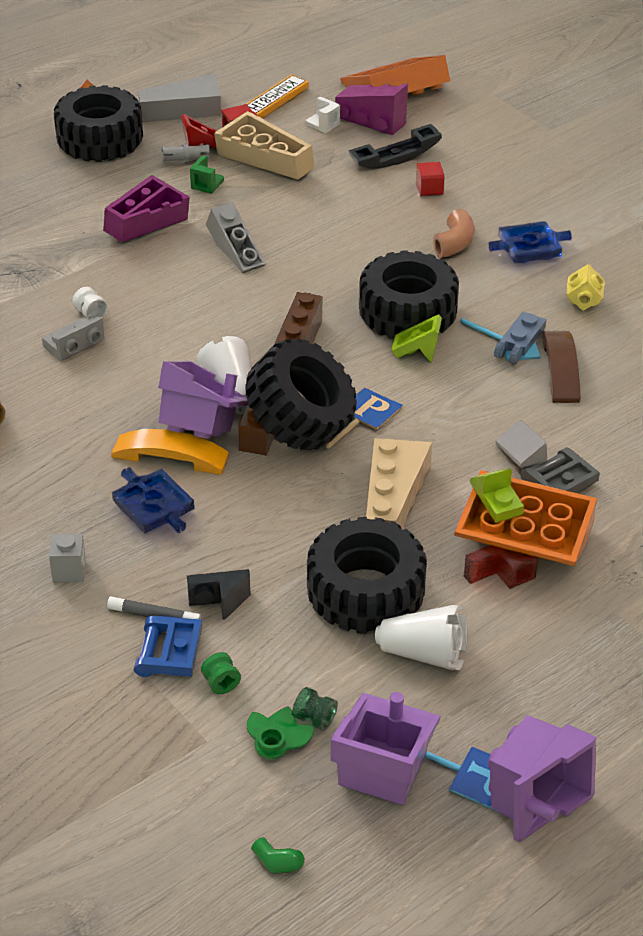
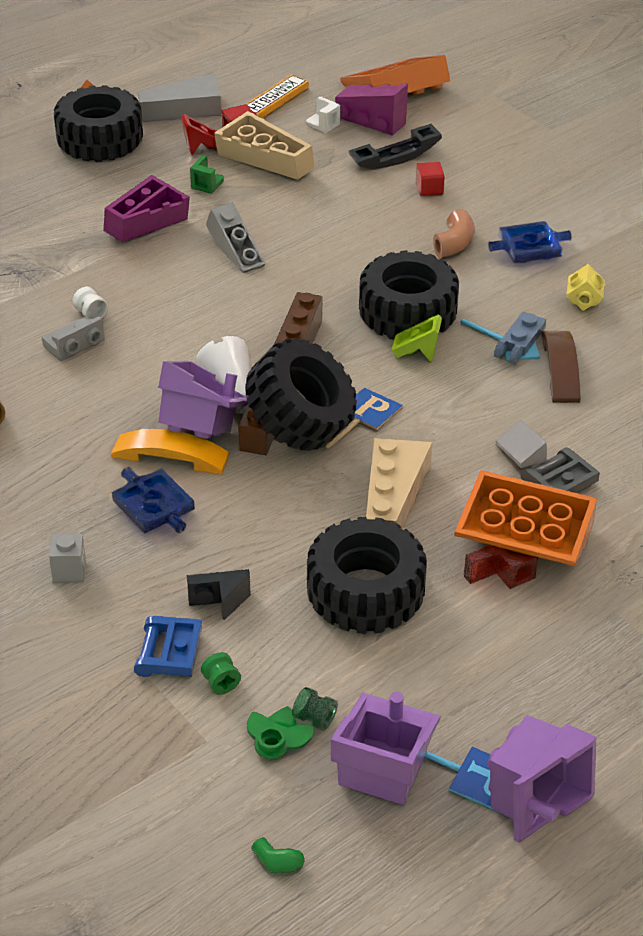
dark grey bar [107,596,201,620] -> none
light grey pin [162,144,210,162] -> none
white cone [375,605,467,670] -> none
lime slope [470,468,524,523] -> none

